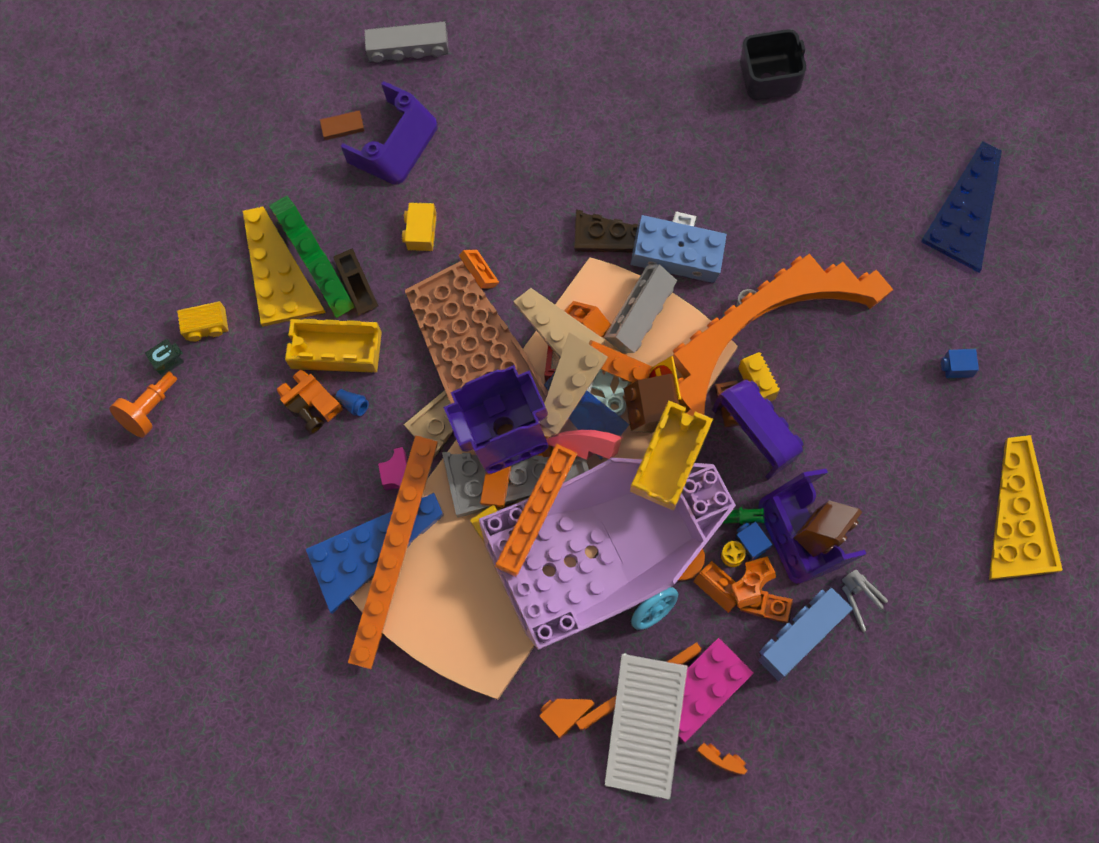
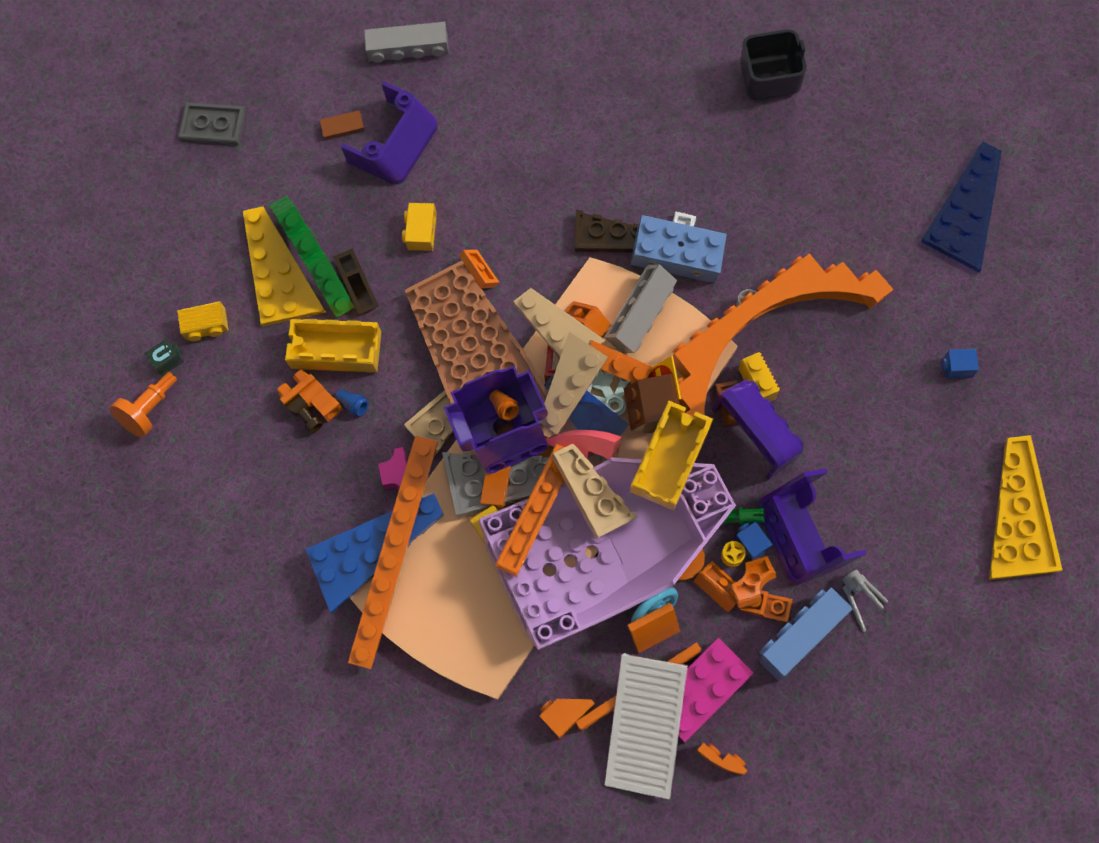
reddish brown slope [793,500,862,557] -> none
none -> dark grey tile [178,102,247,145]
none -> orange cone [489,390,519,420]
none -> tan wing [551,444,638,539]
none -> orange tile [628,603,680,653]

